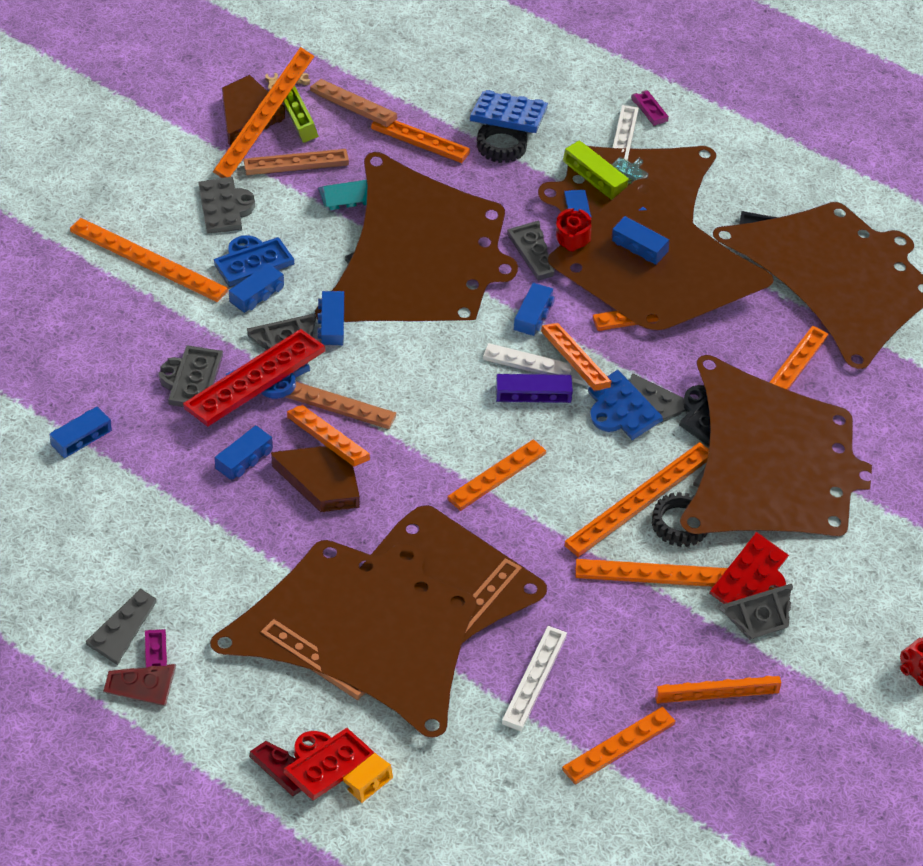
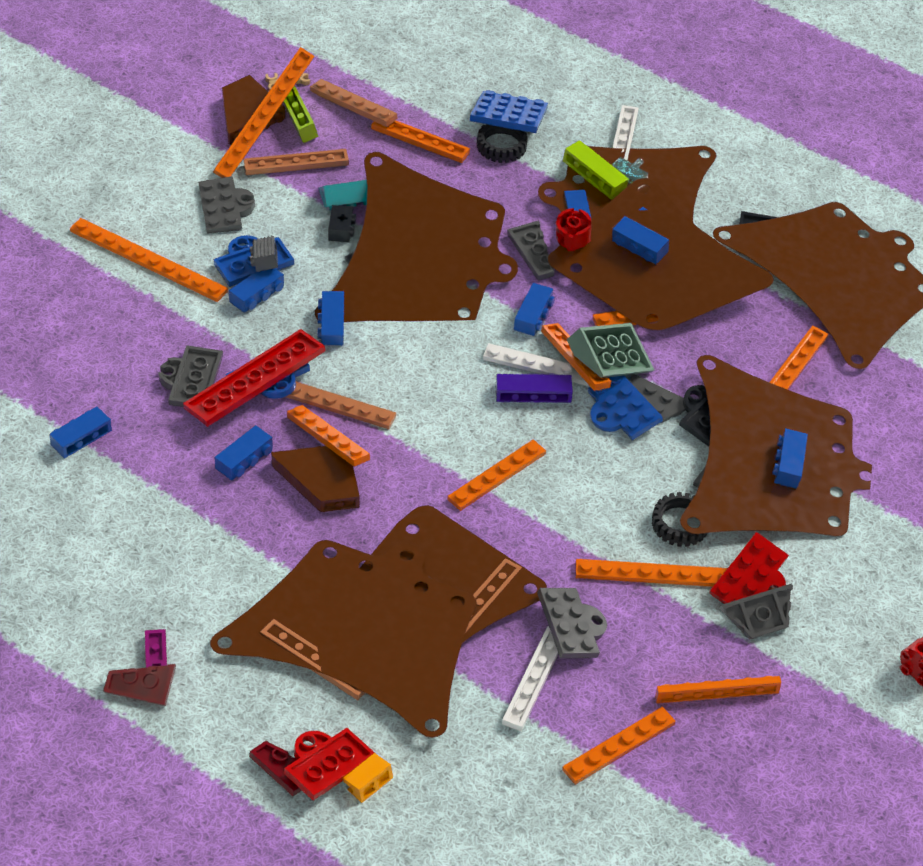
dark grey wing [86,588,156,665] -> none
dark grey wing [247,313,316,350] -> none
orange plate [564,442,709,557] -> none
magenta plate [631,90,669,126] -> none
none -> dark grey brick [250,235,278,272]
none -> black brick [328,205,356,242]
none -> dark grey plate [537,588,607,658]
none -> sand green slope [567,323,654,378]
none -> blue brick [772,428,808,489]

